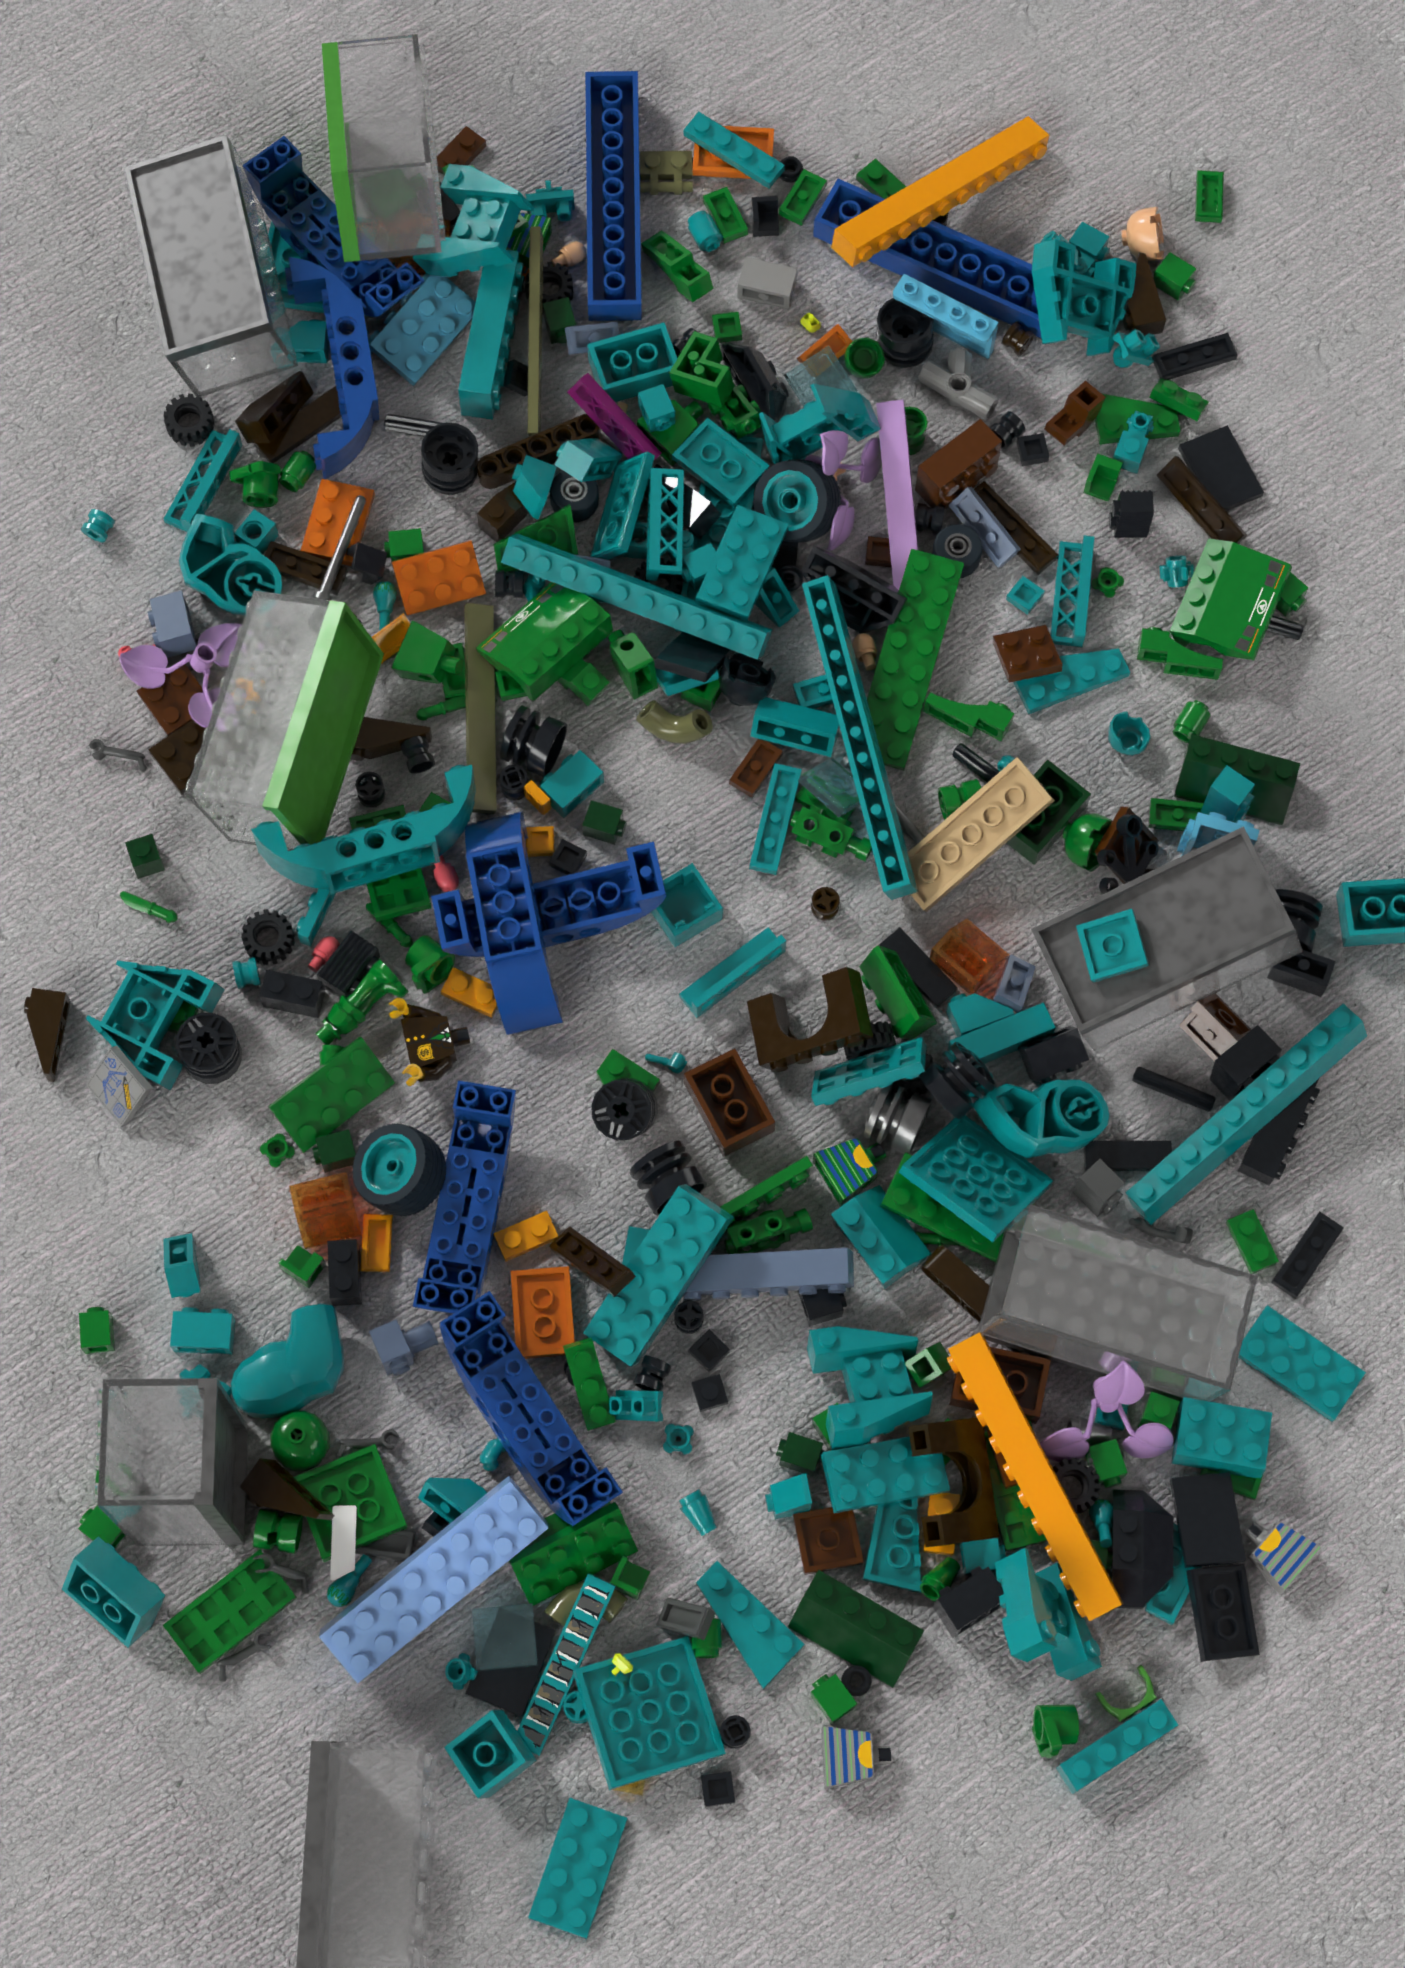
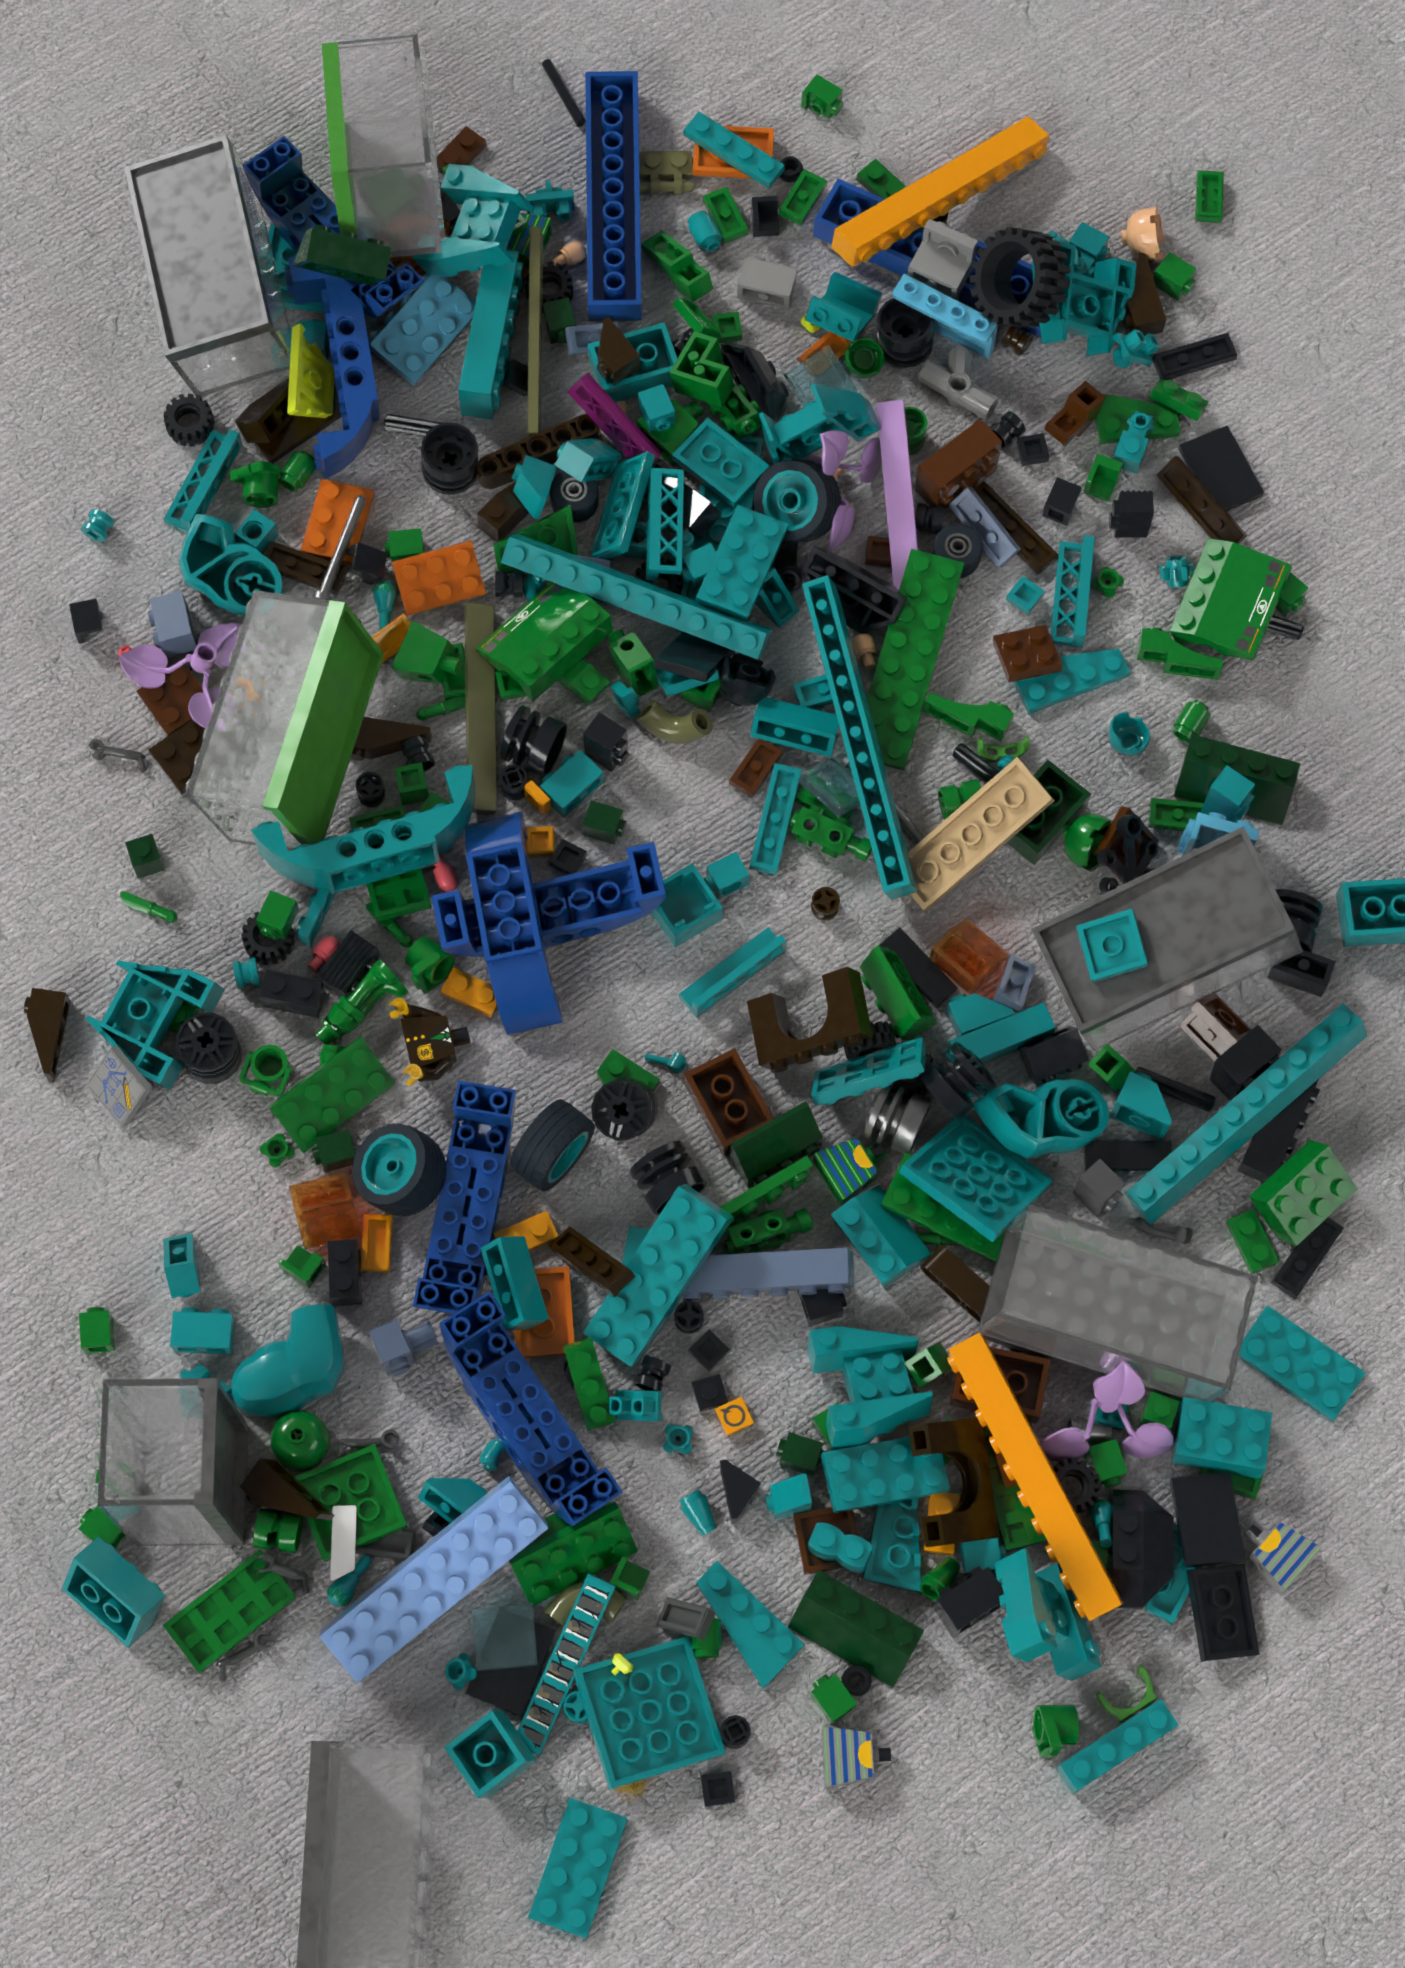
none -> black panel [69,598,103,644]
none -> green piece [239,1045,293,1096]
none -> green brick [256,890,299,939]
none -> neon yellow wing [287,324,335,418]
none -> dark green slope [293,225,391,286]
none -> green panel [394,762,429,805]
none -> teal brick [480,1236,549,1331]
none -> black wheel [510,1099,595,1192]
none -> black bar [542,59,586,127]
none -> black brick [583,712,629,772]
none -> dark brown slope [597,317,640,385]
none -> teal plate [610,680,640,718]
none -> green tile [673,298,721,340]
none -> teal brick [704,852,749,899]
none -> light orange tile [715,1396,754,1437]
none -> black slope [719,1460,761,1524]
none -> dark green slope [730,1101,823,1188]
none -> green brick [801,74,843,119]
none -> teal panel [805,272,883,342]
none -> teal brick [808,1523,873,1573]
none -> light grey bracket [907,219,978,301]
none -> black tyre [970,227,1071,328]
none -> bright green cap [977,737,1029,762]
none -> black panel [1042,477,1082,526]
none -> green brick [1088,1044,1136,1092]
none -> teal slope [1109,1071,1172,1141]
none -> green brick [1249,1140,1358,1246]

